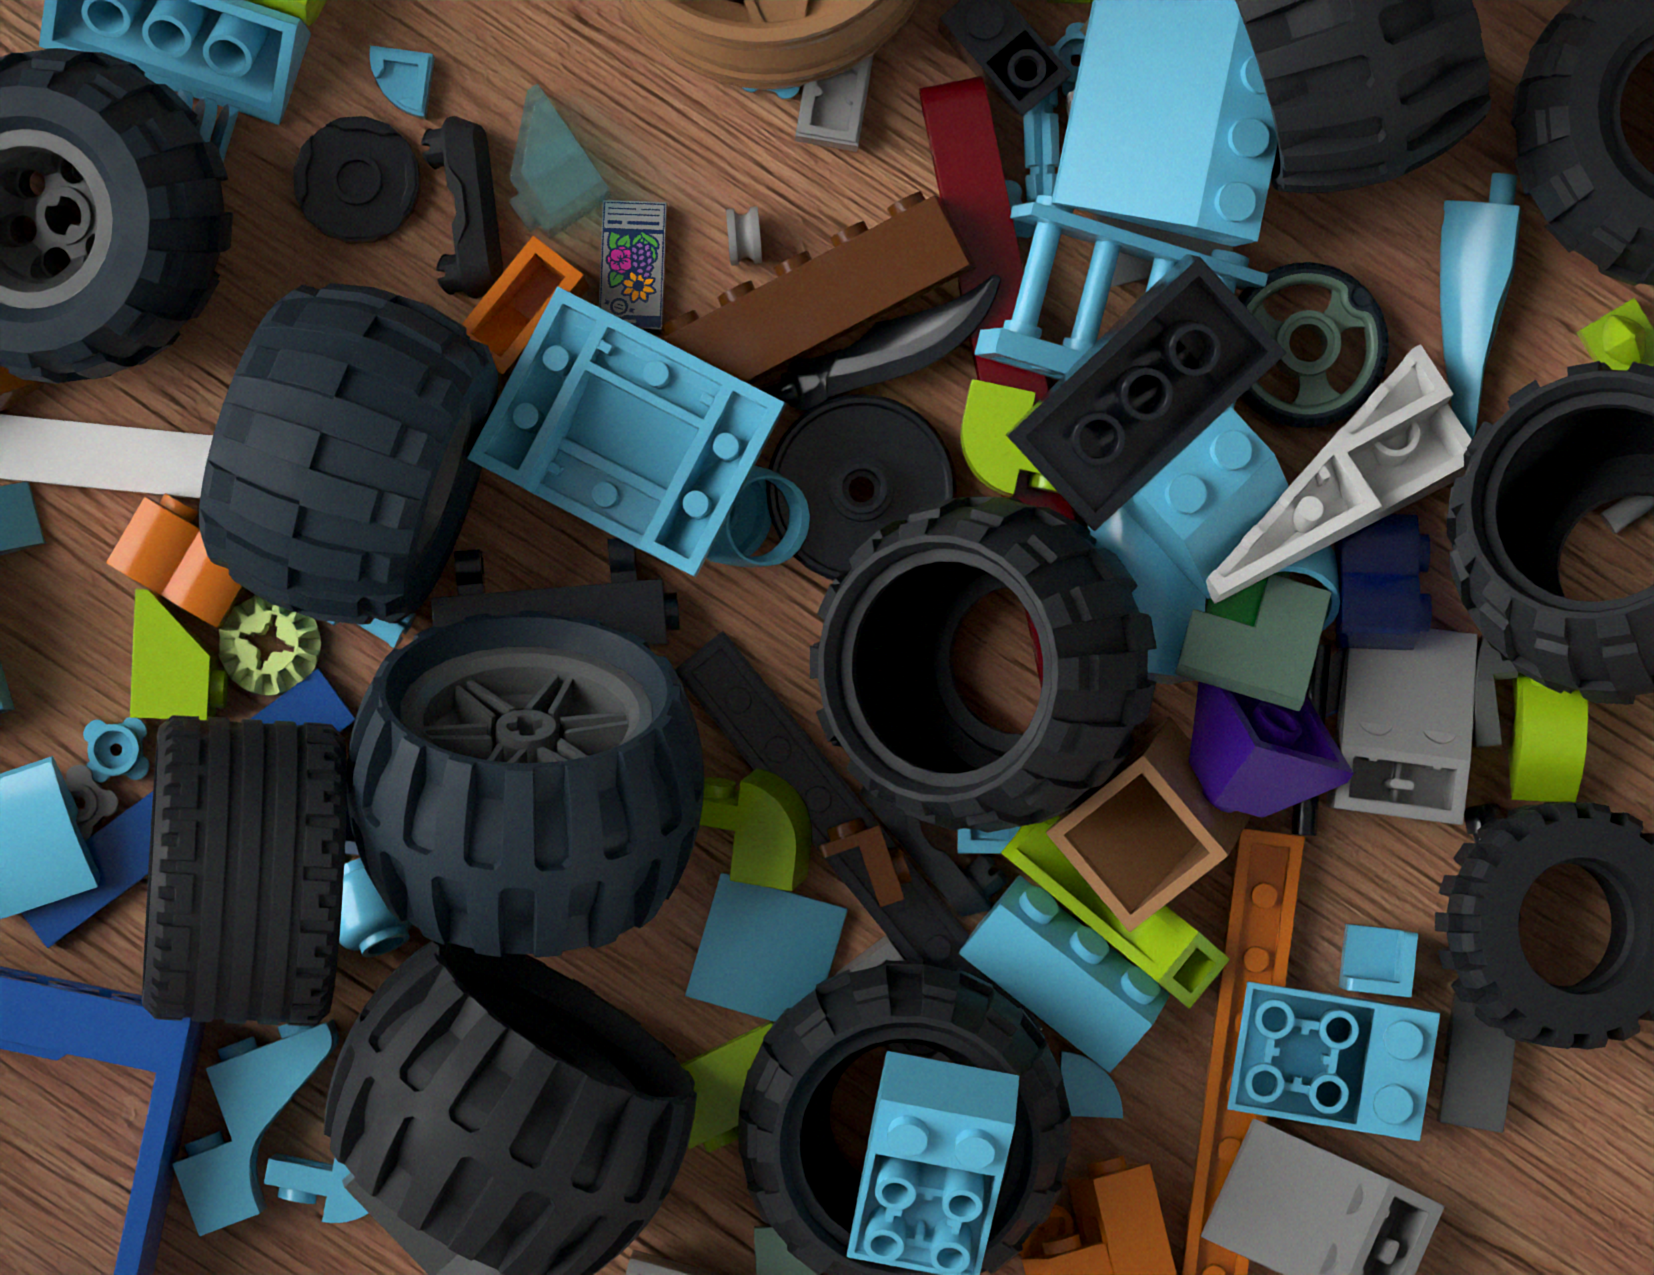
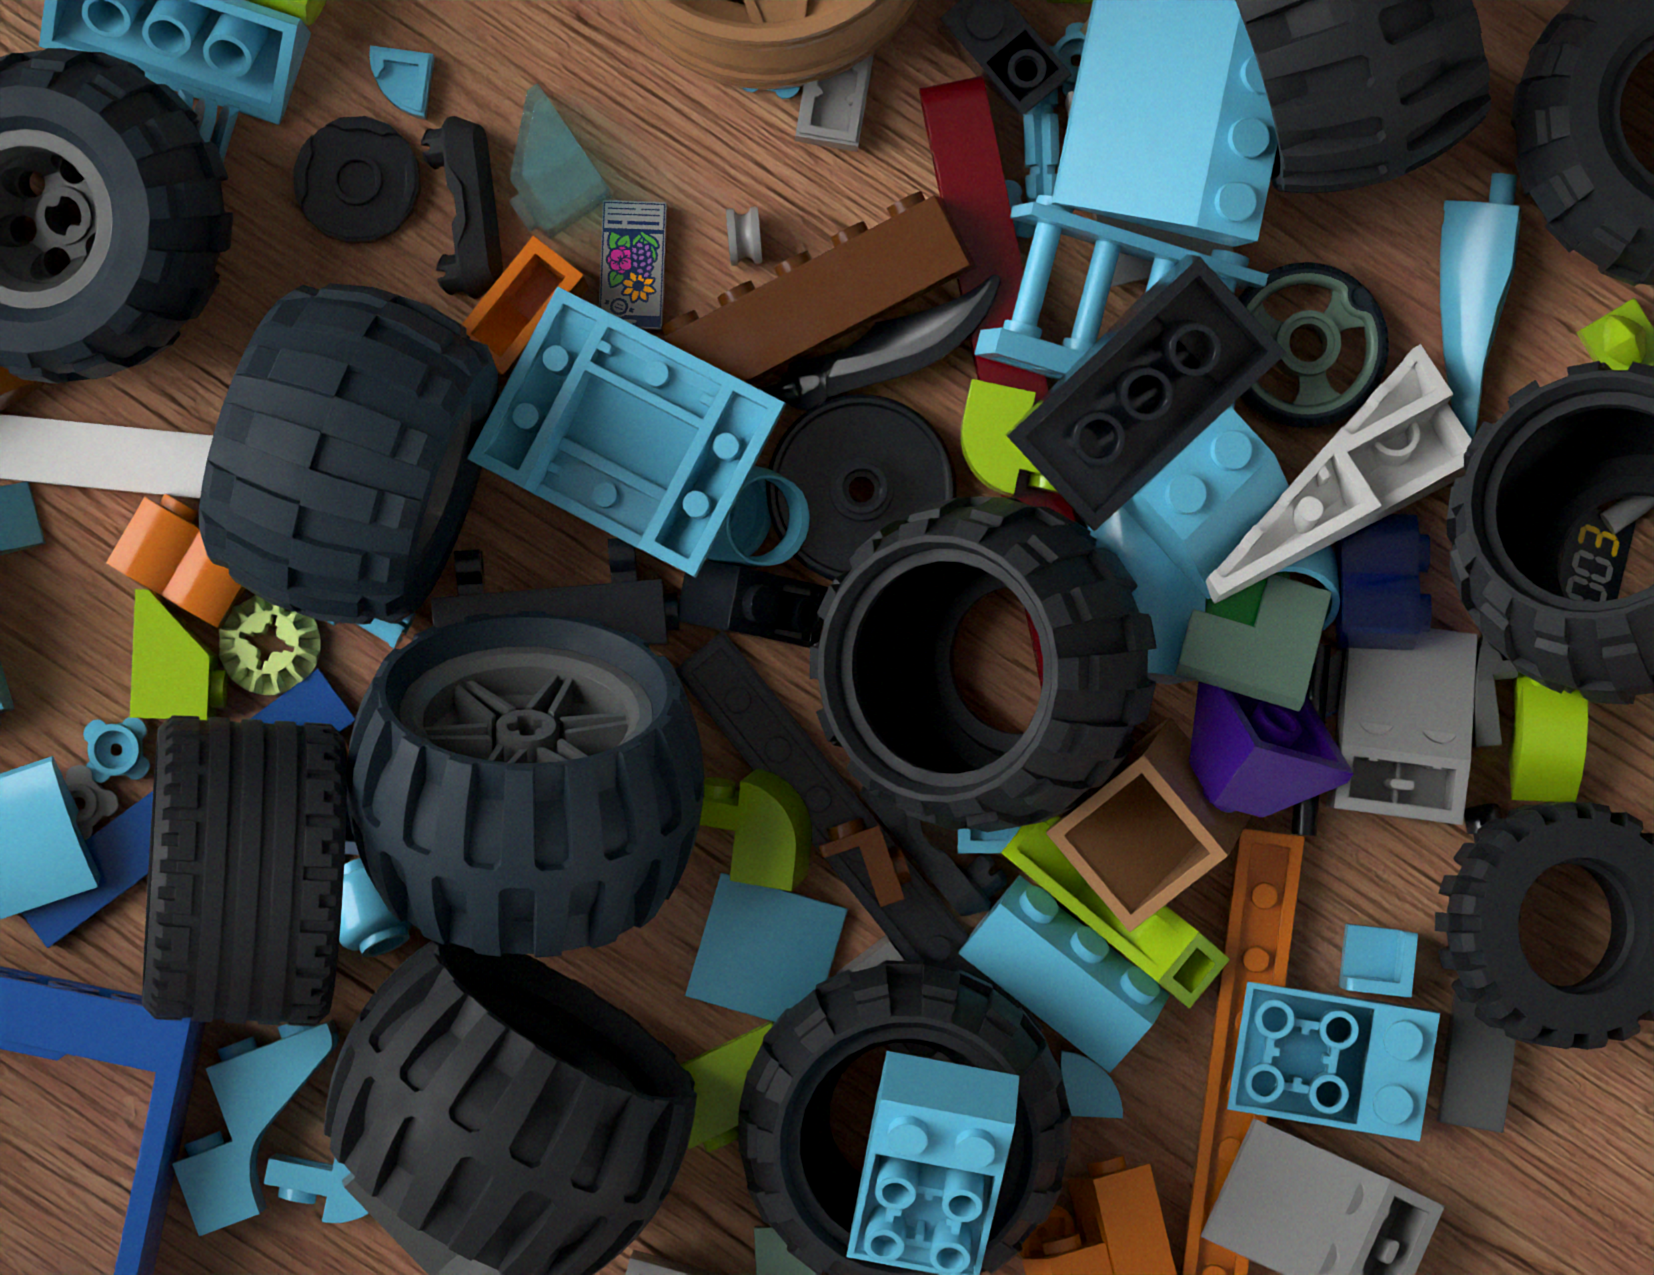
none -> black slope [678,561,829,648]
none -> black sticker [1559,509,1636,602]

